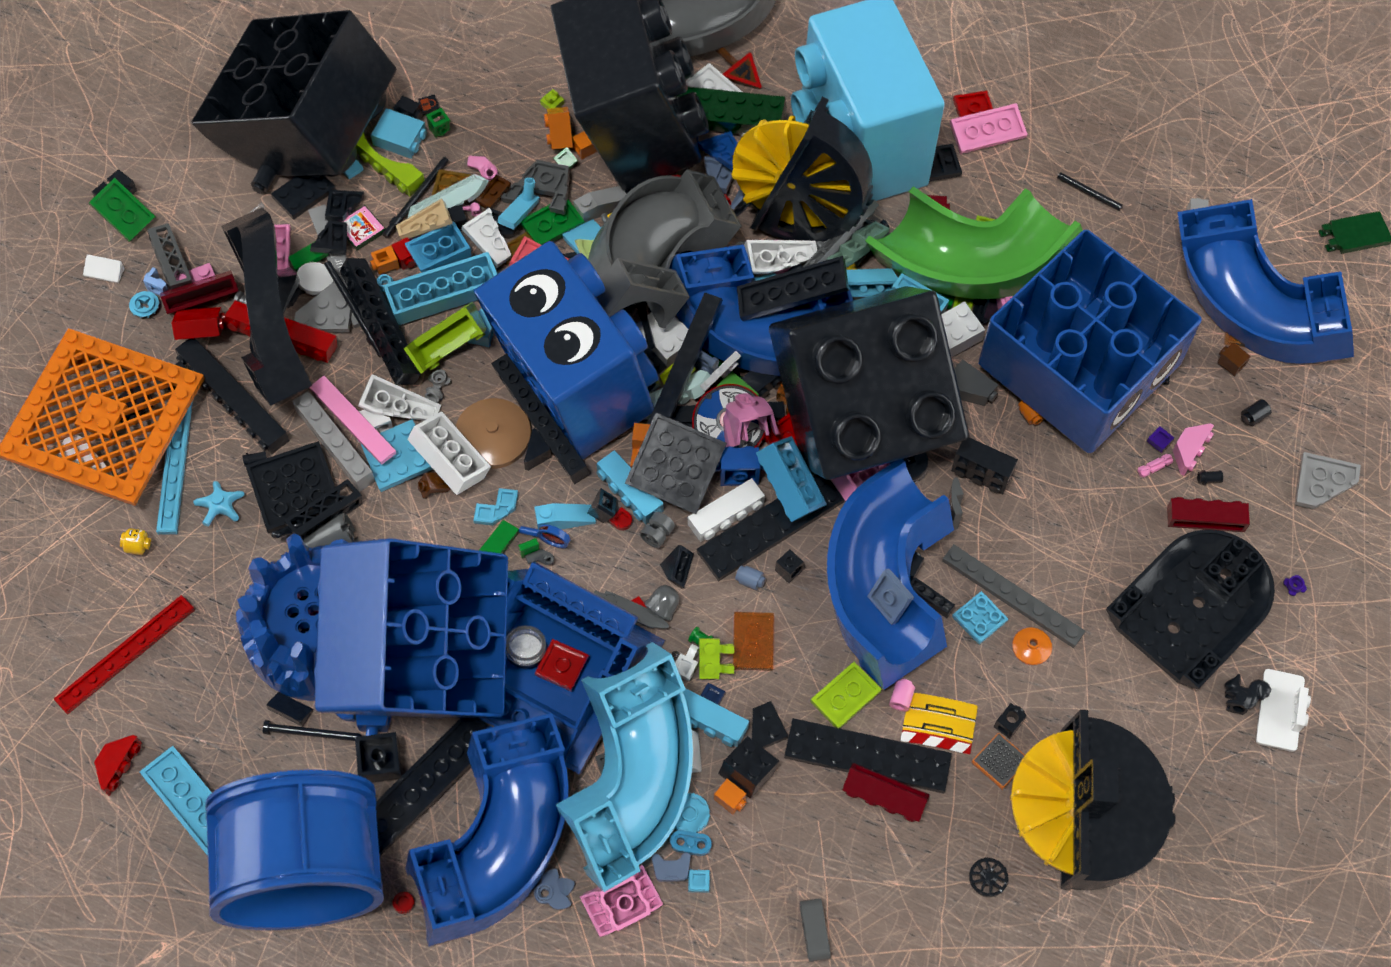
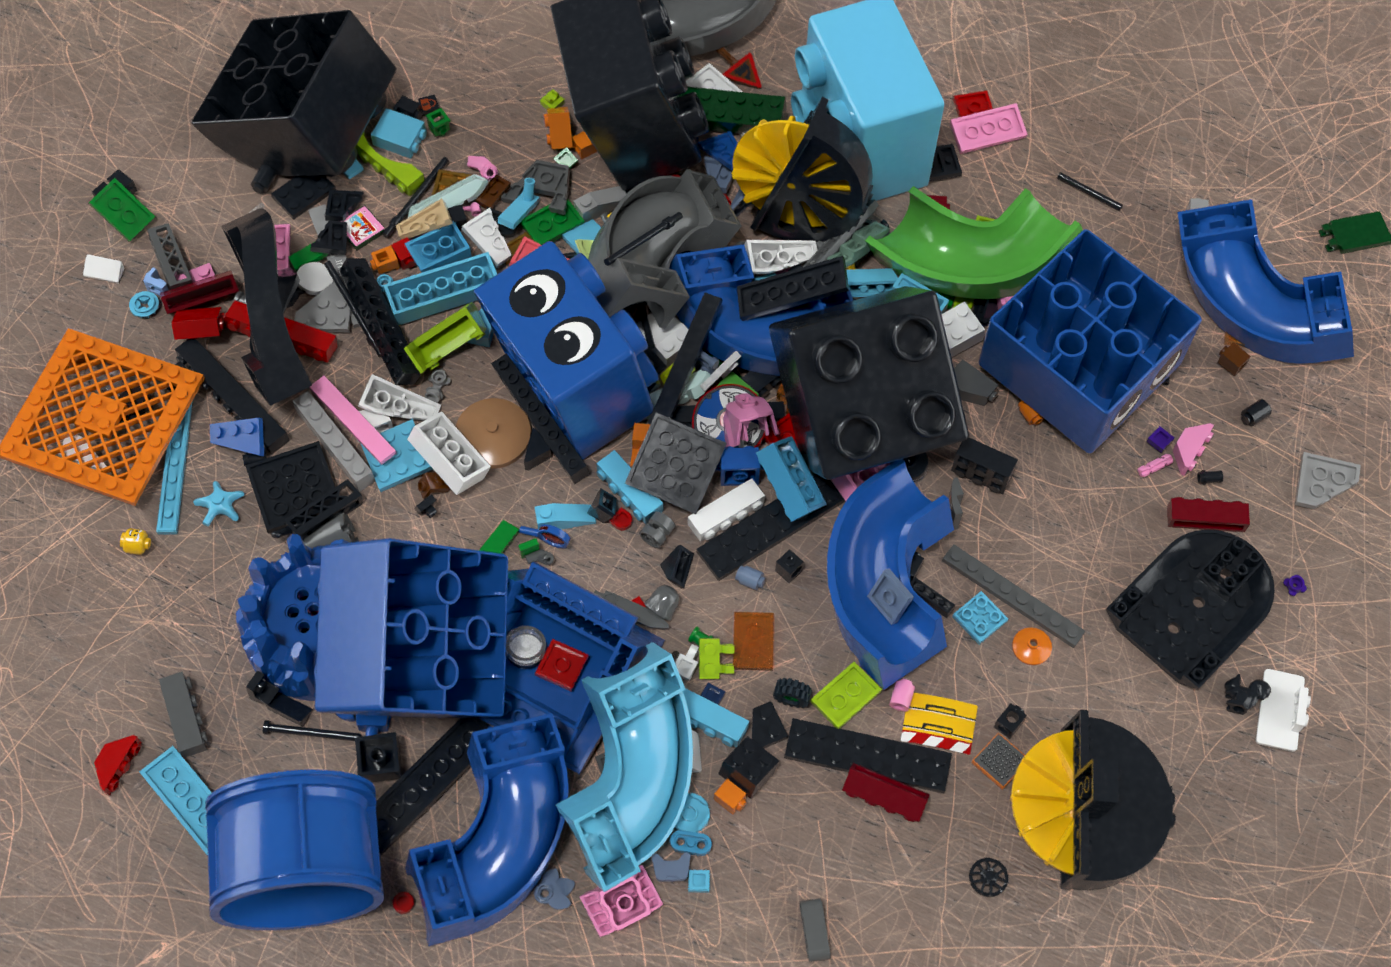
red tile [54,595,195,715] -> none
medium azure tile [473,488,518,526] -> none
none -> dark grey brick [159,672,208,758]
none -> wing [210,418,264,456]
none -> black slope [246,670,279,705]
none -> black tile [414,494,437,518]
none -> black bar [604,212,683,266]
none -> black bush [773,678,812,708]

